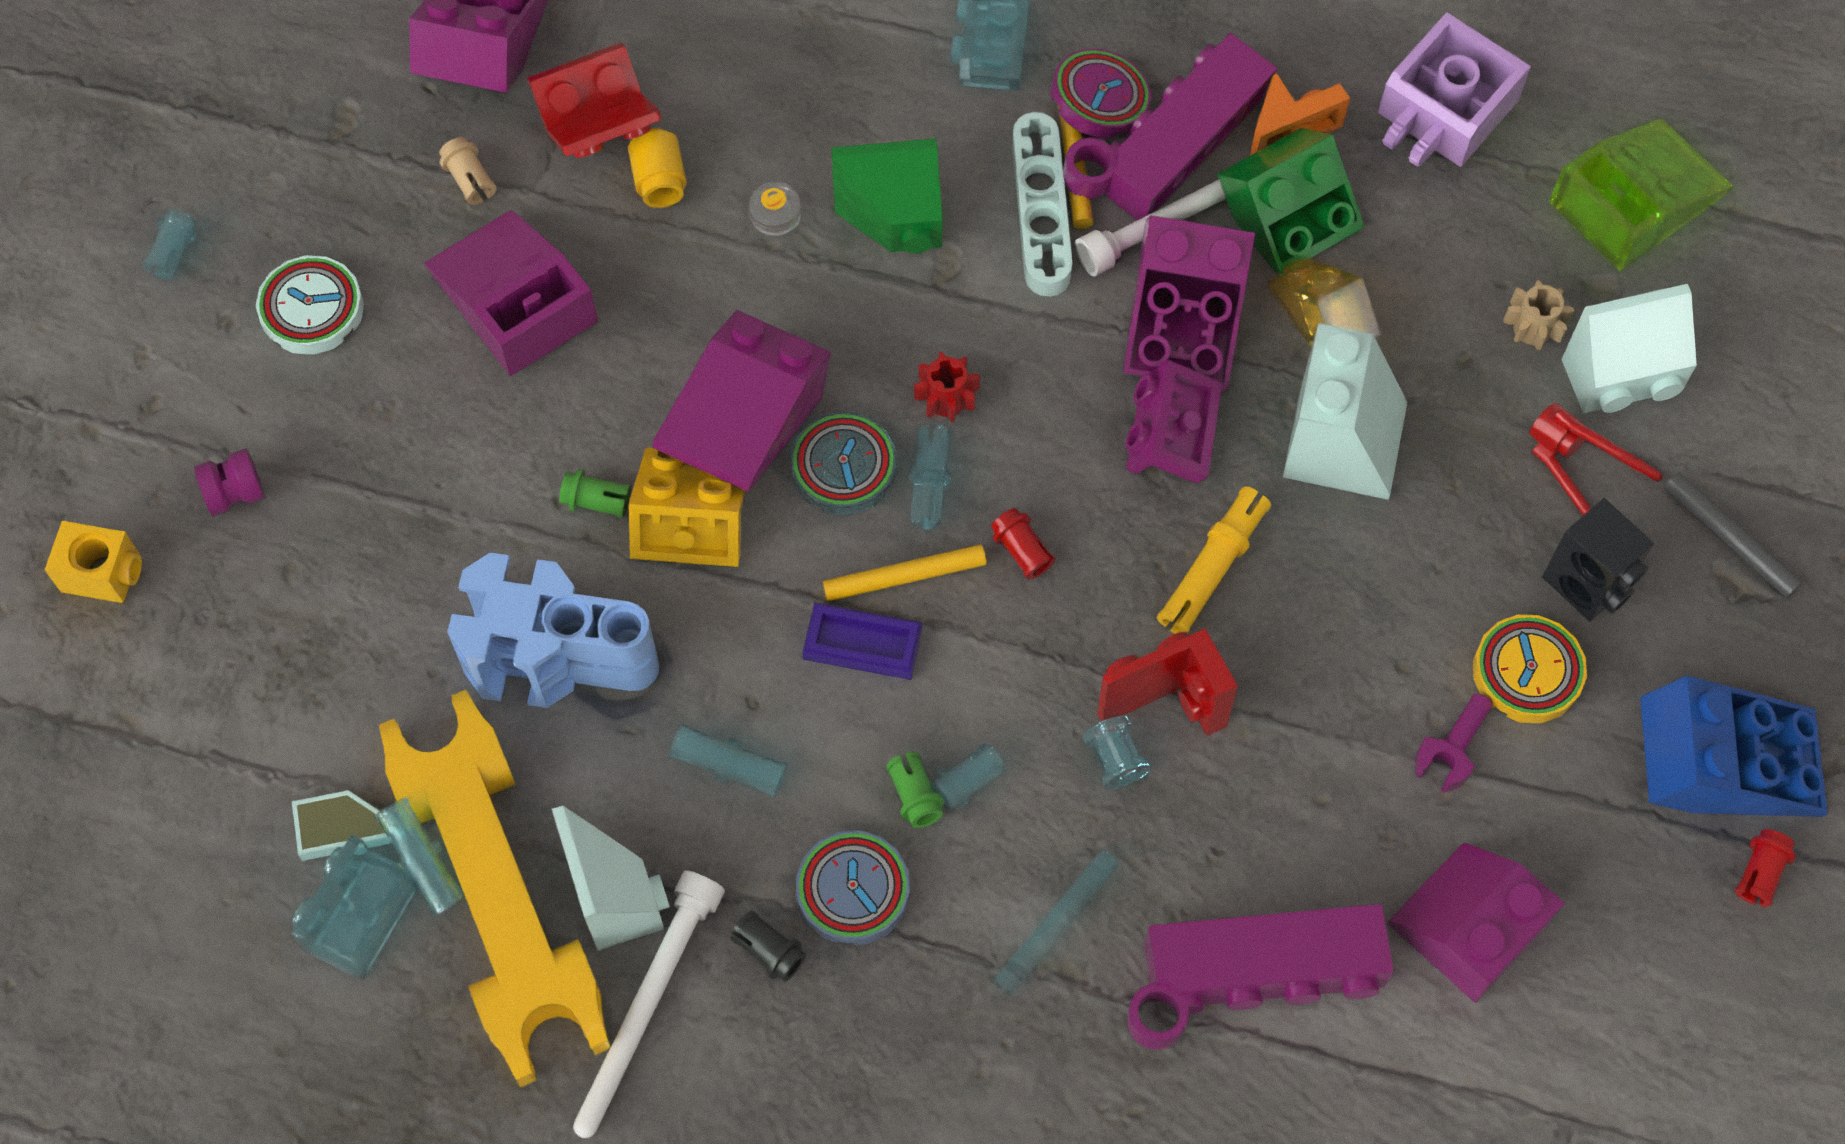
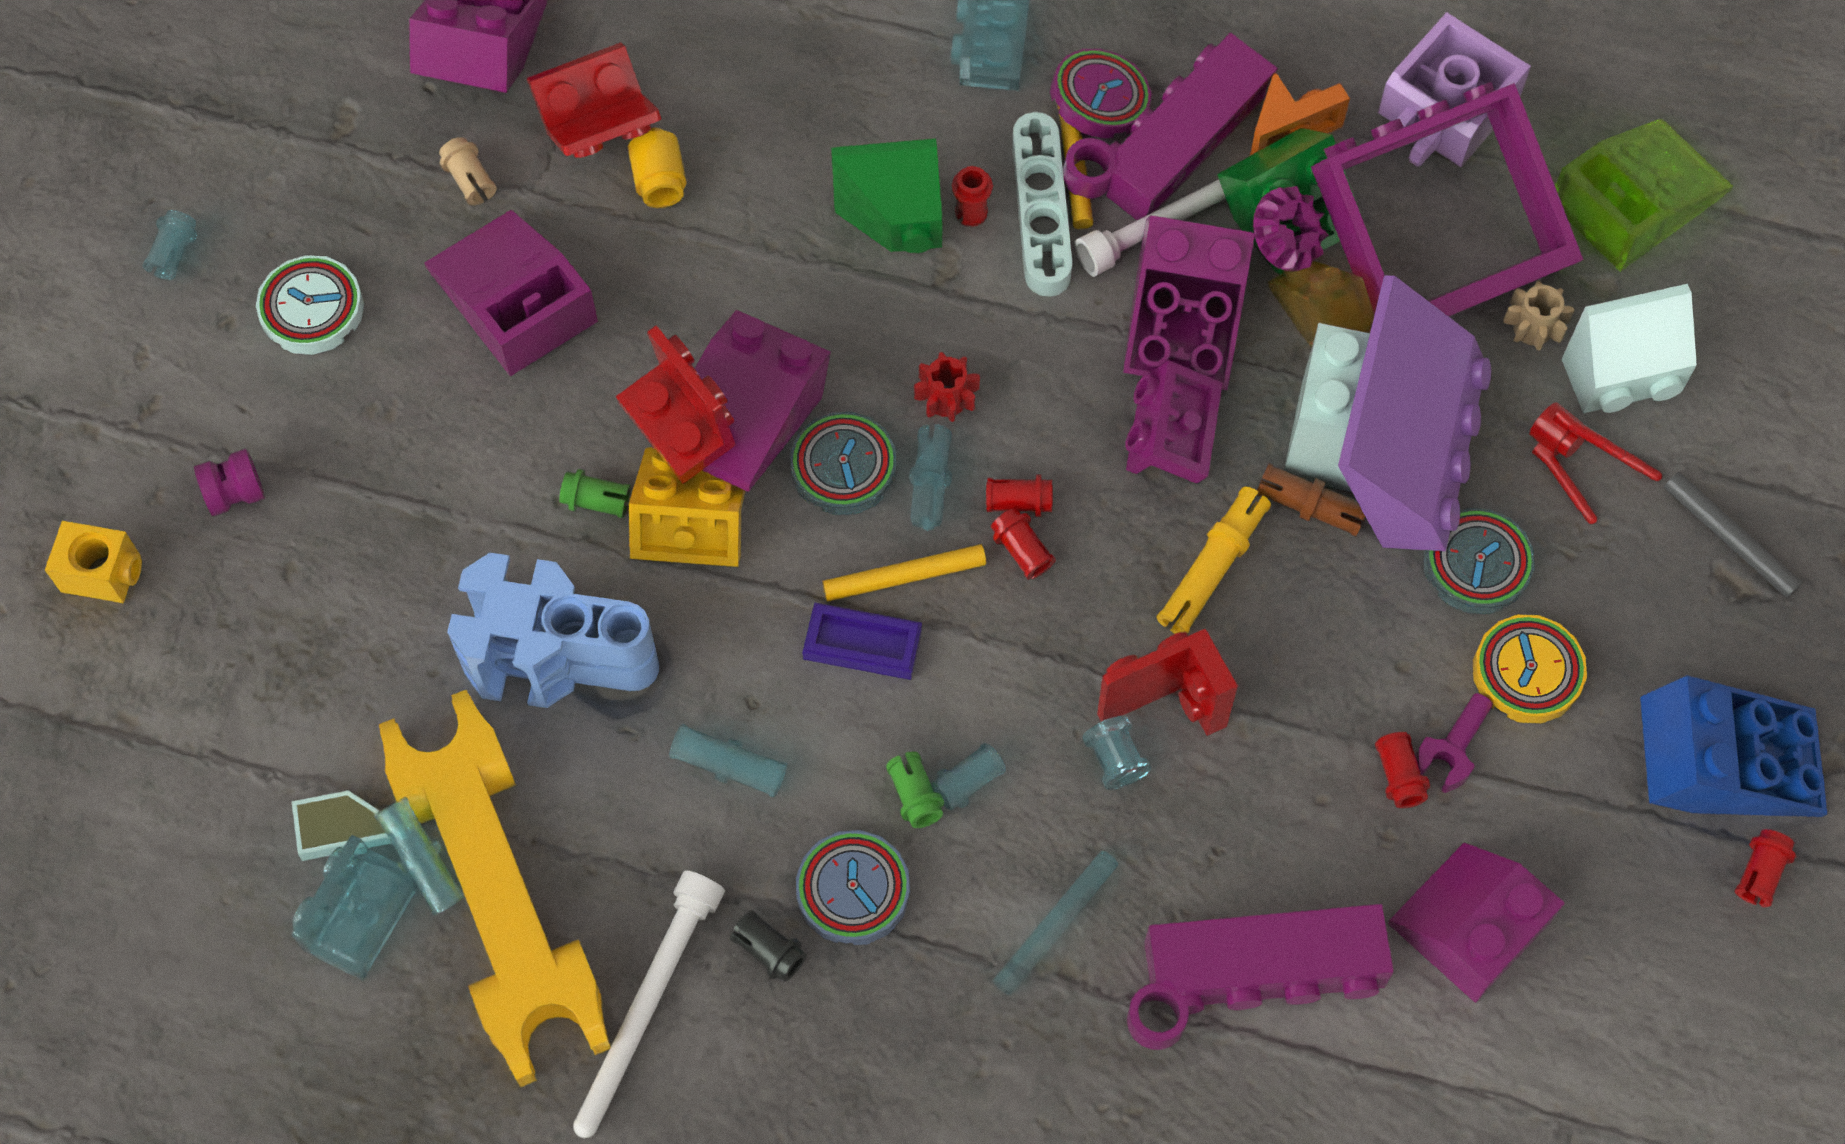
light aqua slope [552,806,670,951] -> none
clear tile [749,182,801,235] -> none
black brick [1542,498,1654,622] -> none
none -> red bracket [616,325,736,484]
none -> red pin [951,166,993,227]
none -> red pin [986,474,1053,517]
none -> magenta gear [1253,186,1329,271]
none -> dark orange pin [1257,463,1365,537]
none -> magenta window [1311,82,1584,323]
none -> medium lavender slope [1338,276,1491,551]
none -> red pin [1375,732,1431,809]
none -> tile [1423,508,1535,614]

